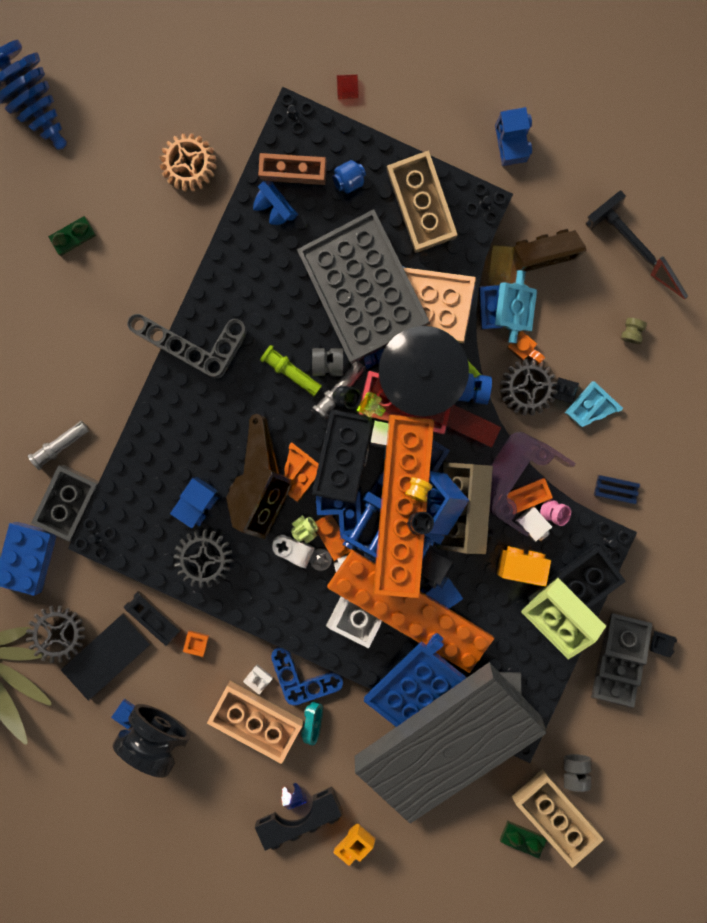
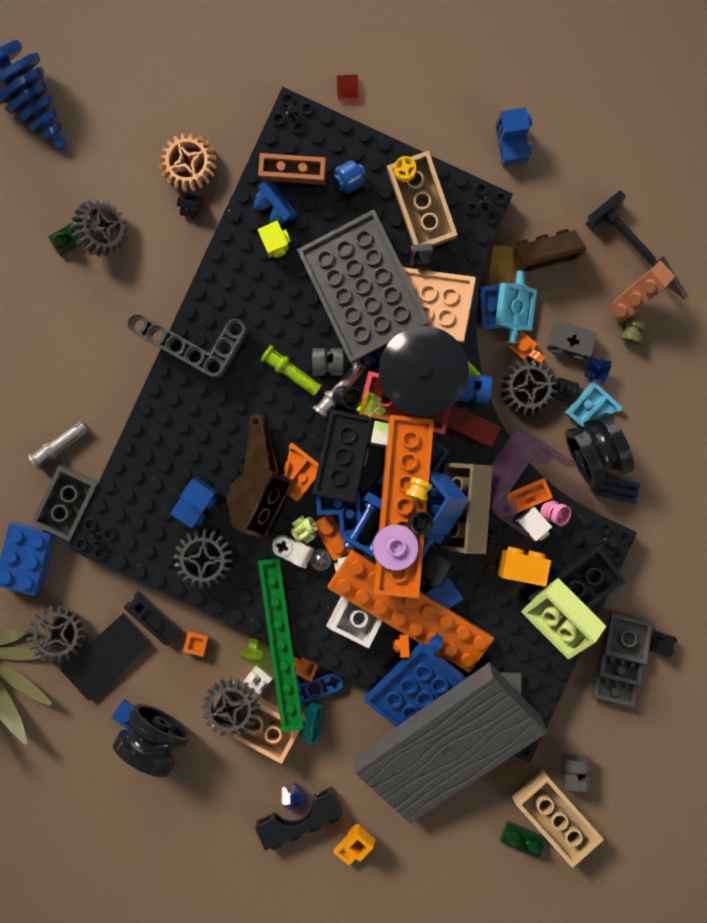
none -> flat silver gear [70,199,128,257]
none -> black tile [177,192,204,219]
none -> flat silver gear [201,677,260,737]
none -> clear neon green tile [241,639,264,662]
none -> neon yellow brick [258,220,291,258]
none -> green plate [258,557,304,732]
none -> orange plate [294,656,319,682]
none -> lavender piece [372,525,418,570]
none -> orange plate [393,634,410,658]
none -> yellow wheel [394,156,416,182]
none -> black tile [407,243,433,272]
none -> dark grey brick [546,321,598,361]
none -> black piece [565,412,634,488]
none -> clear blue tile [584,358,611,384]
none -> nougat brick [608,260,675,323]

